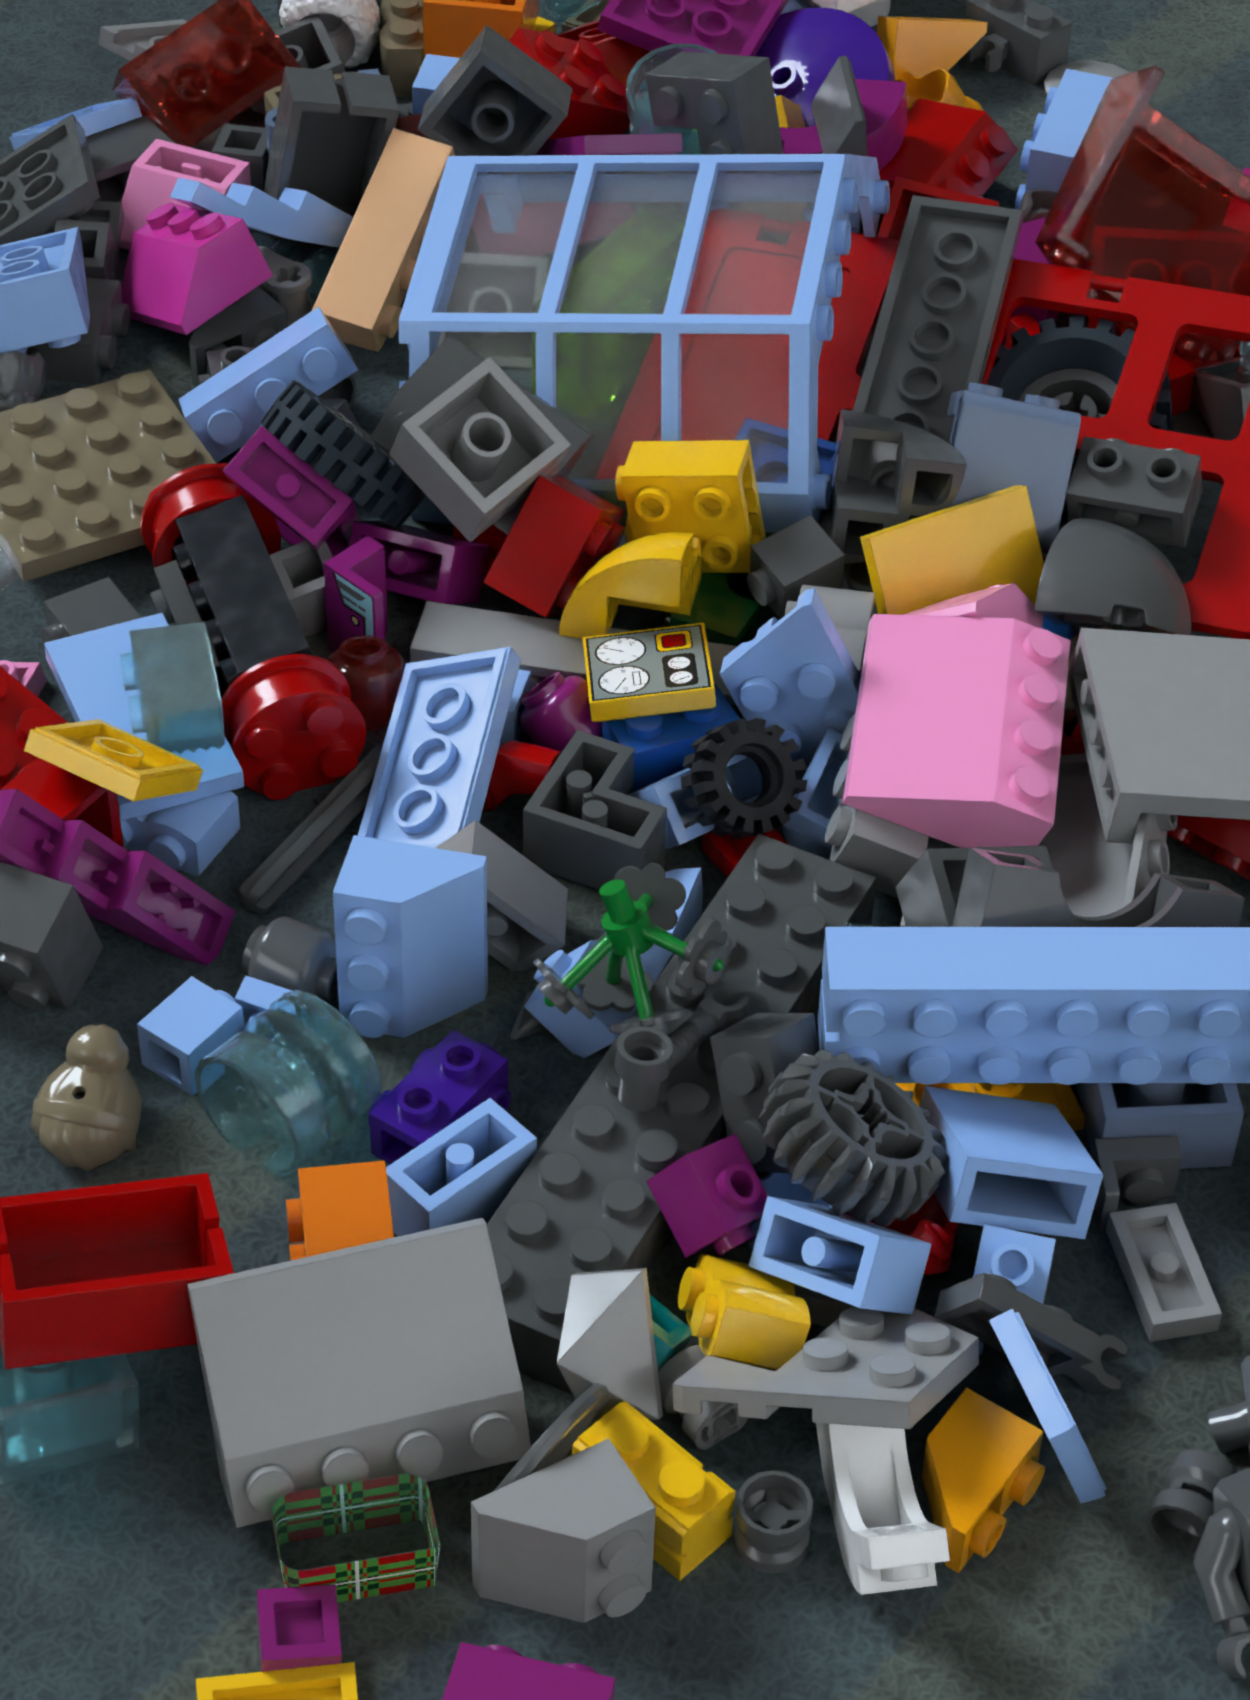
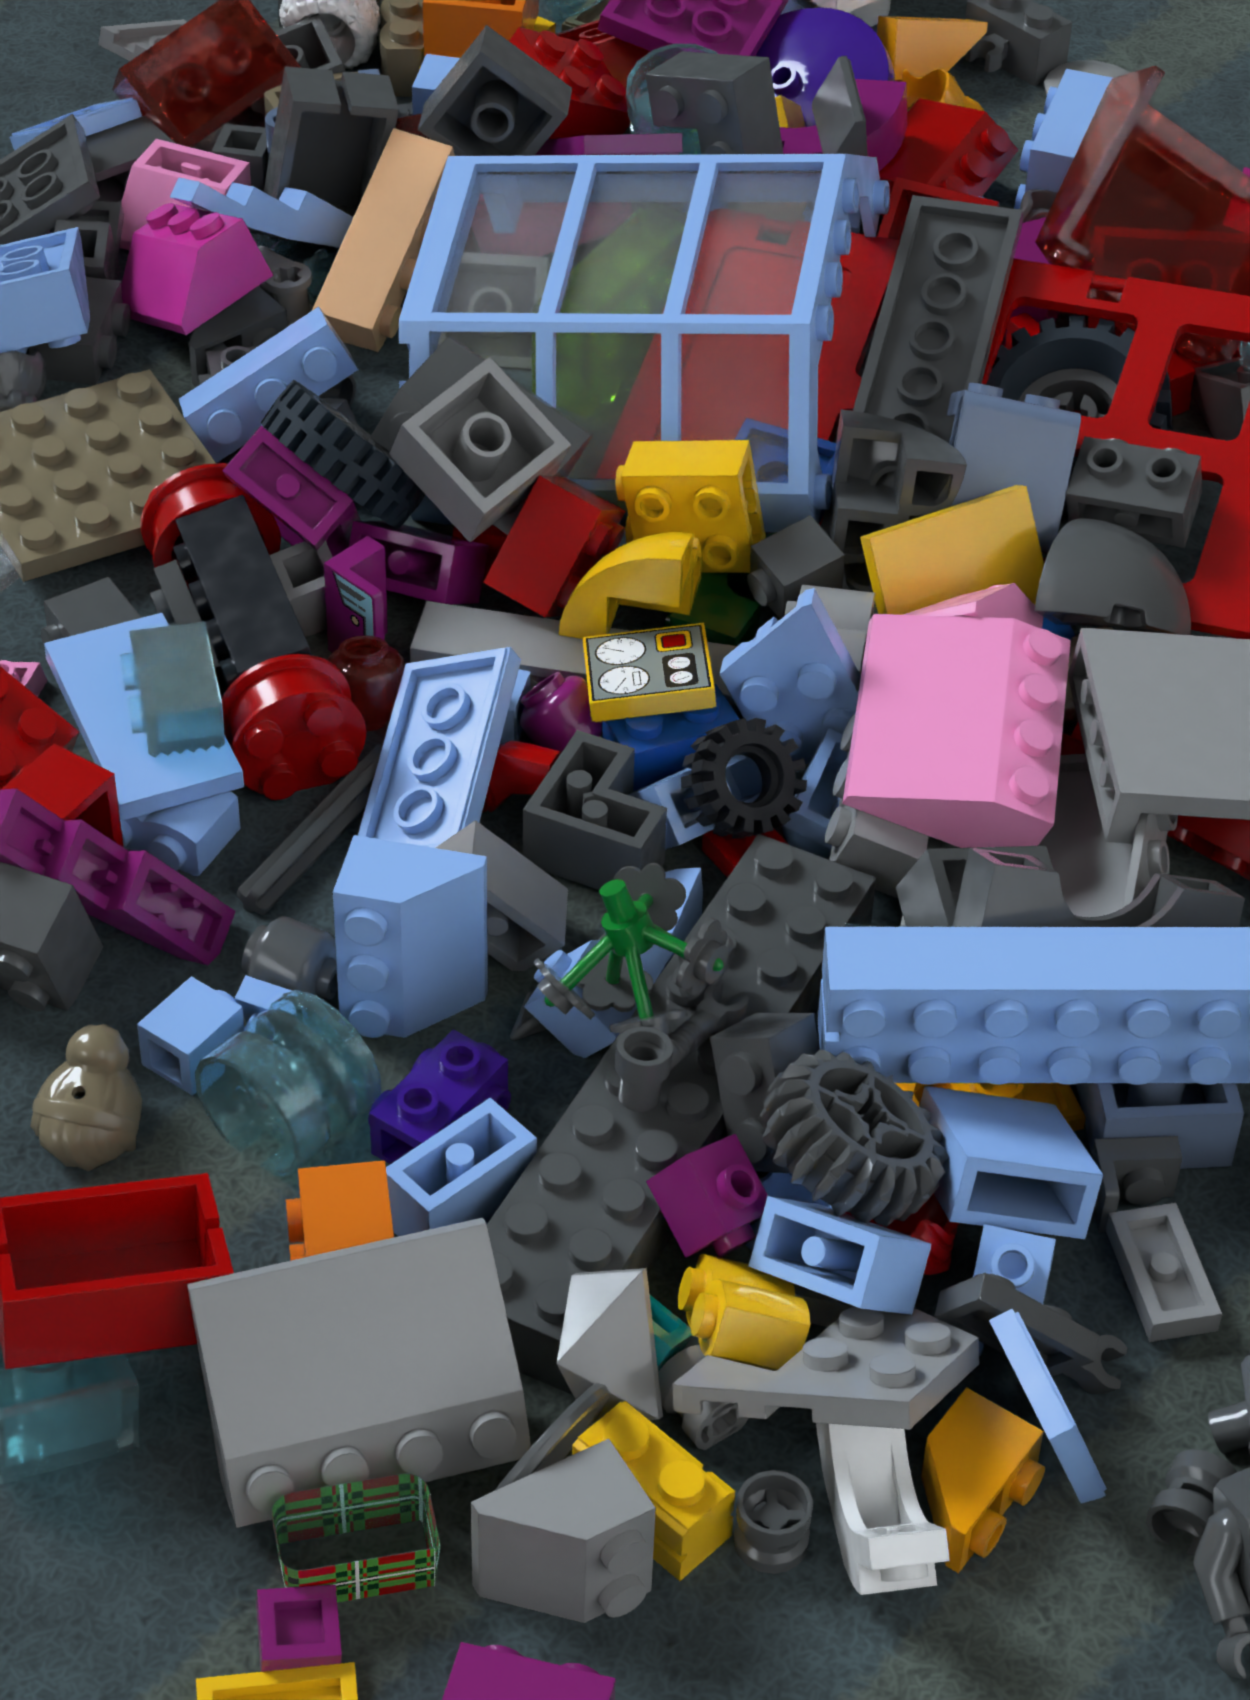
yellow tile [24,719,203,802] -> none

